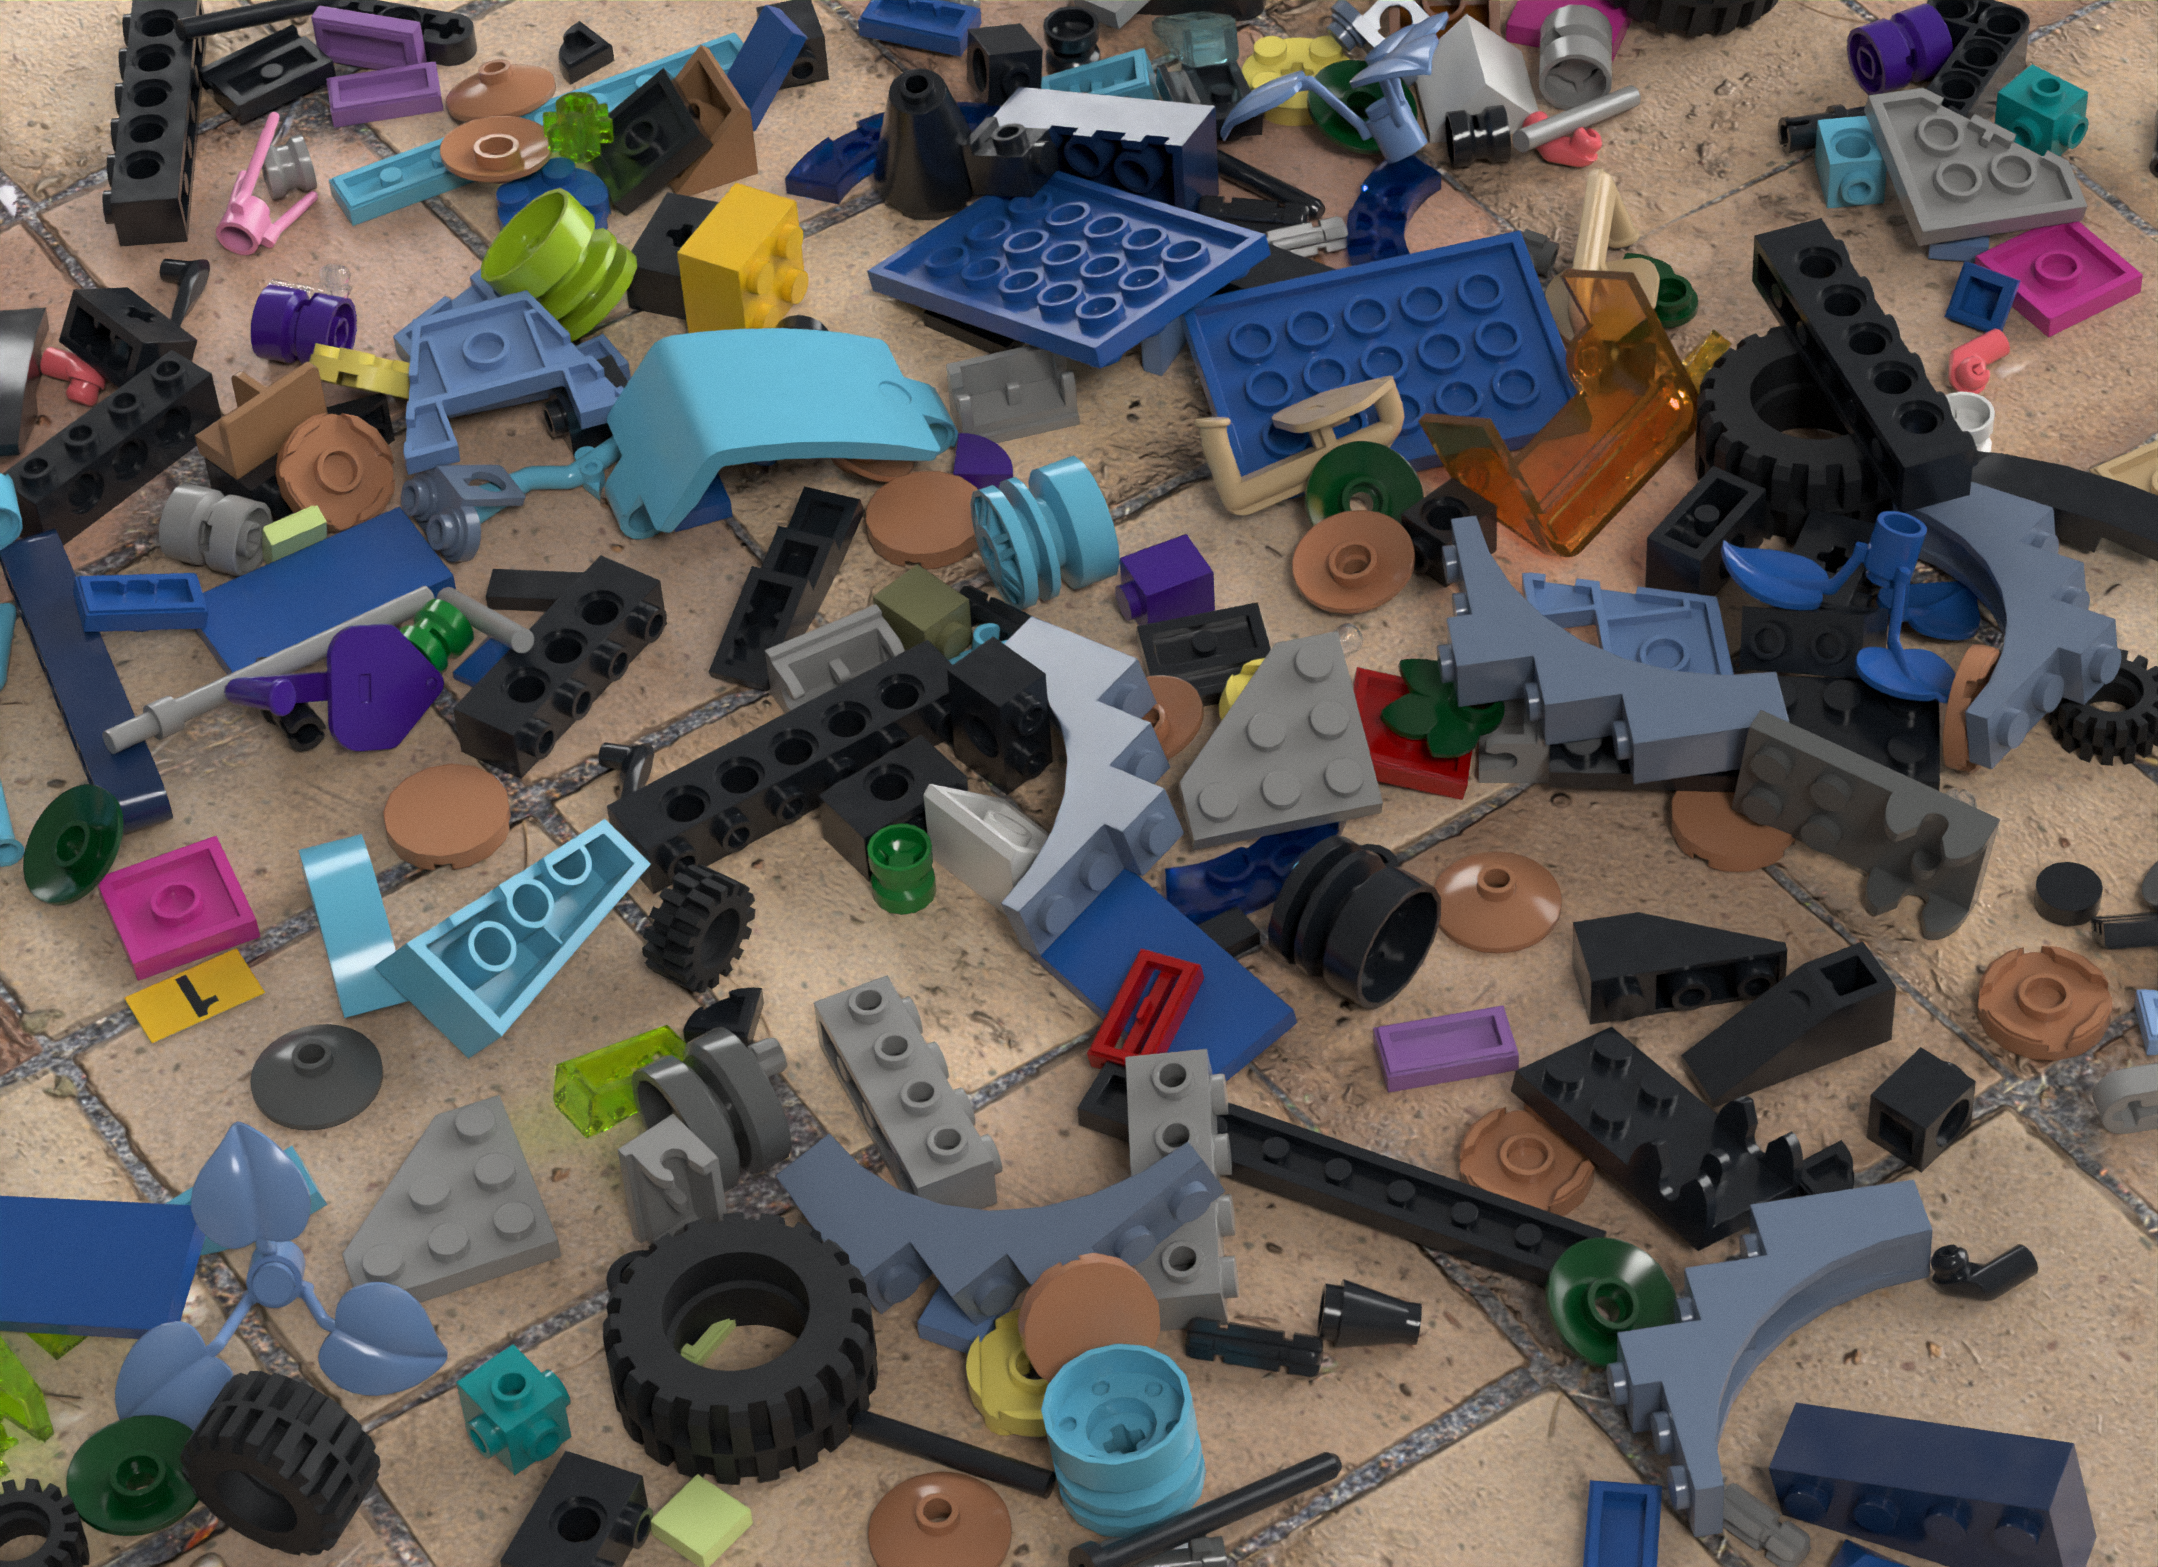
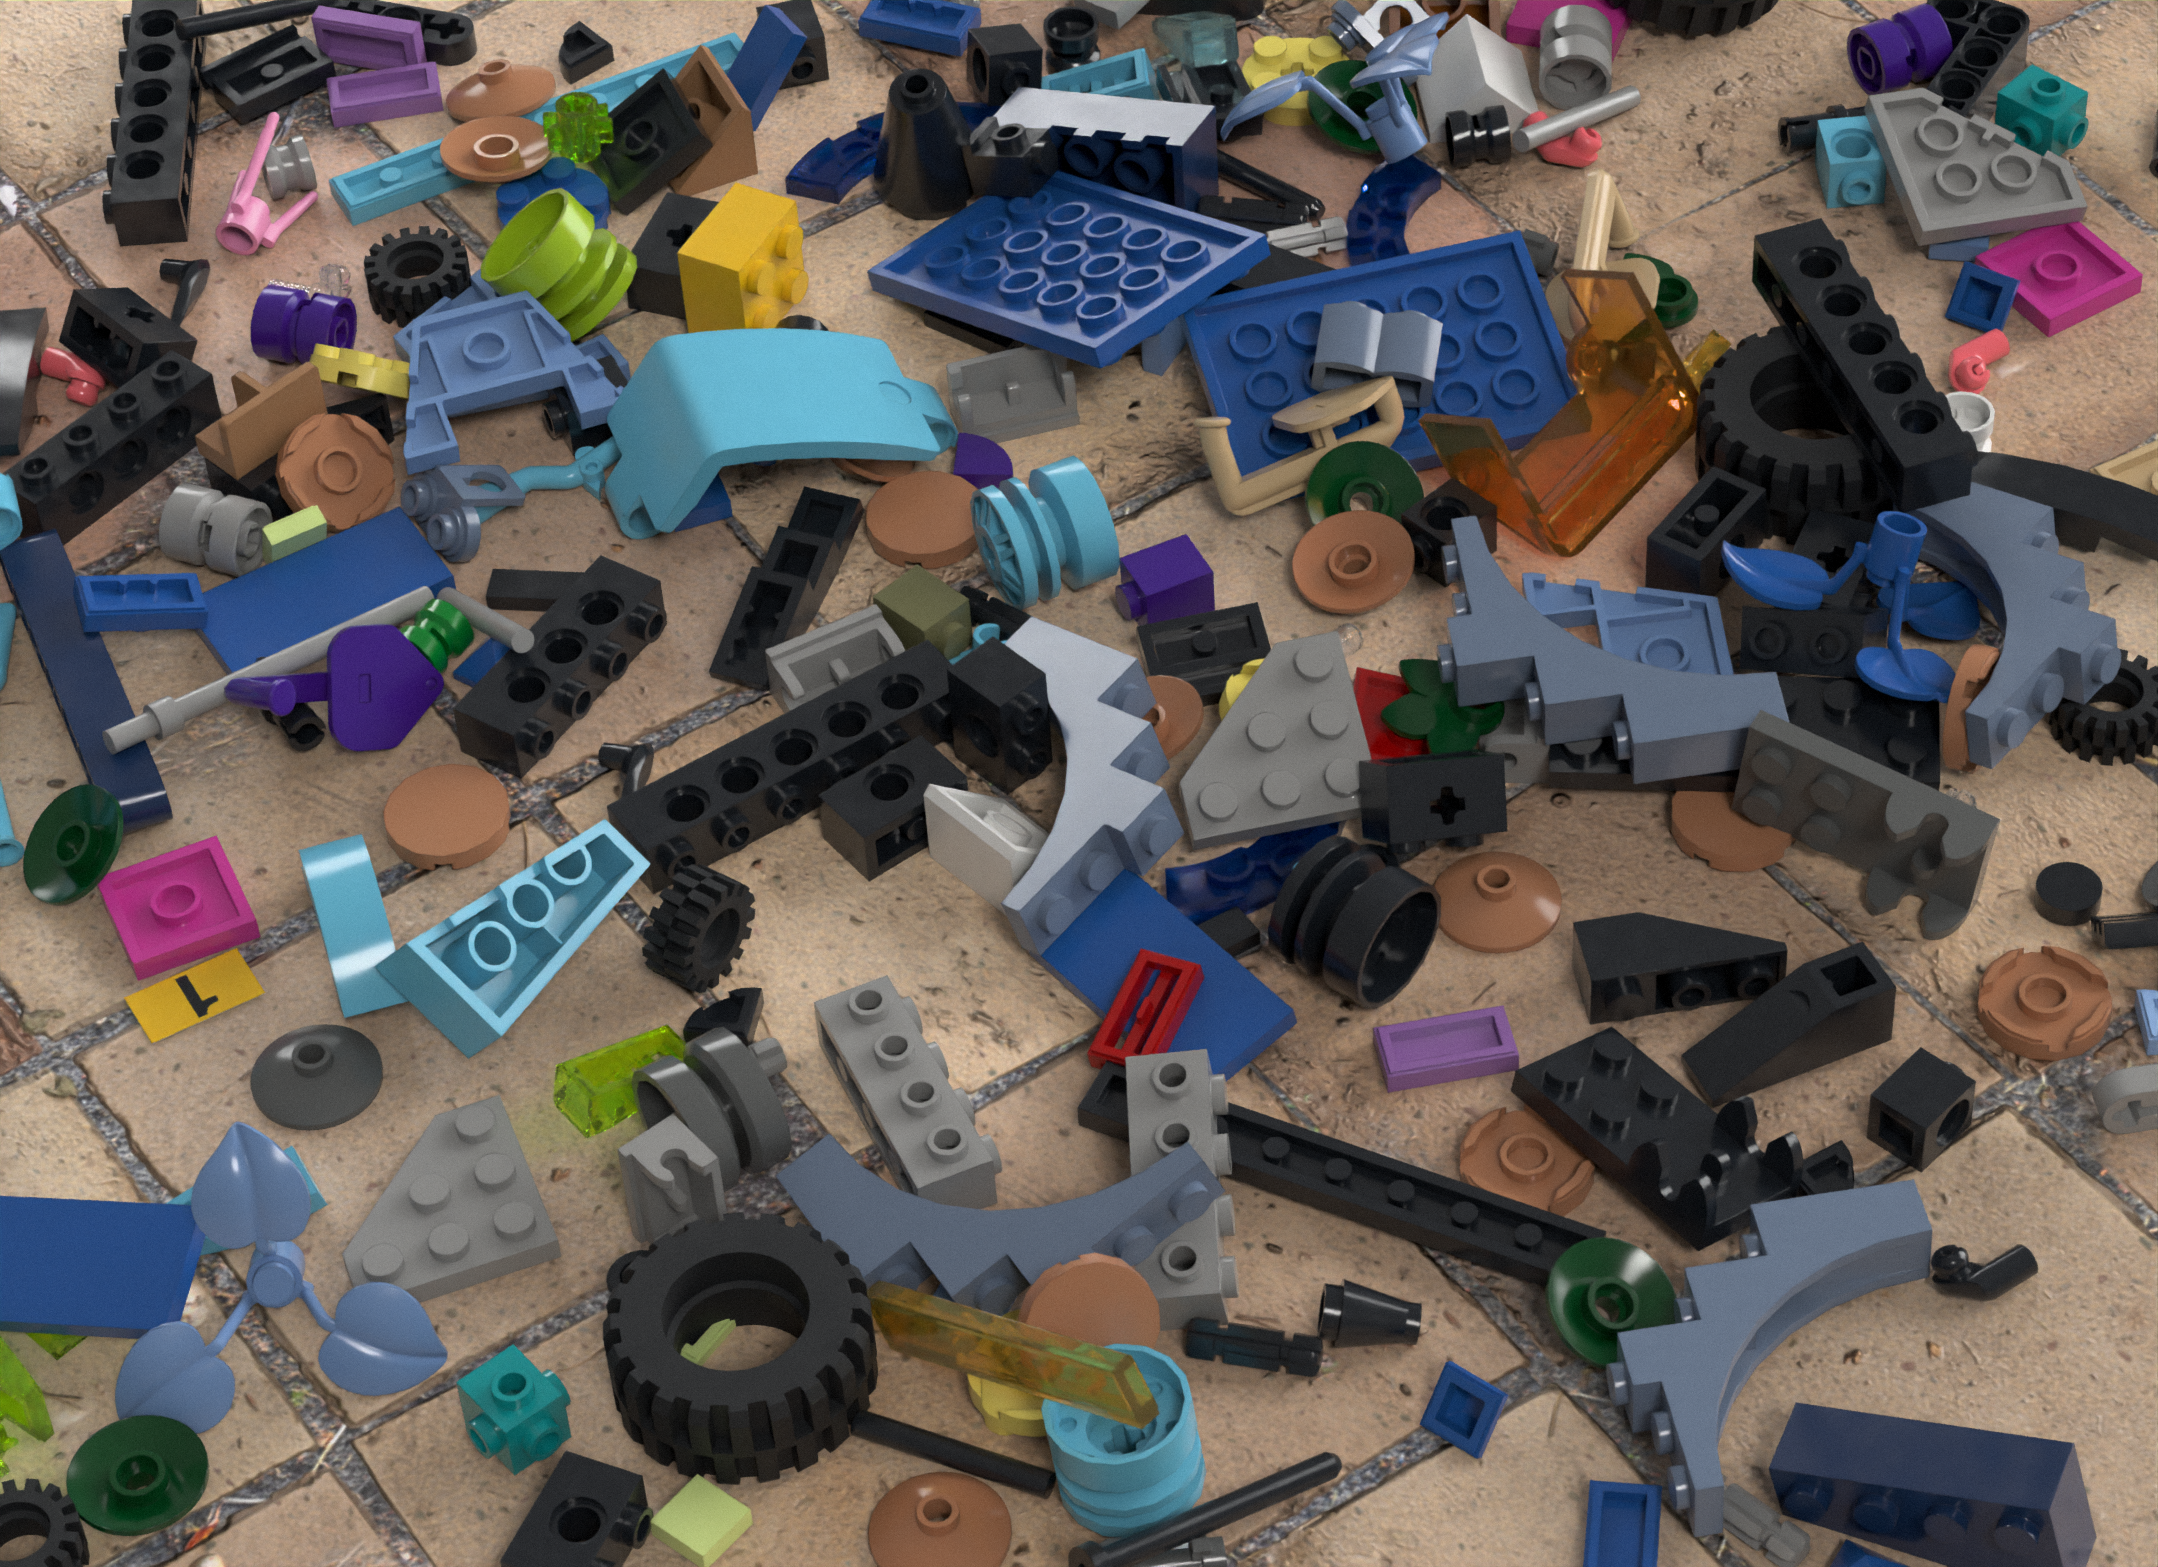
black tyre [180,1371,381,1556] -> none
green wheel [867,823,936,915] -> none
none -> black tyre [364,226,471,328]
none -> clear yellow tile [867,1280,1160,1429]
none -> sand blue brick [1311,301,1443,407]
none -> black brick [1359,749,1508,854]
none -> blue slope [1420,1361,1509,1459]

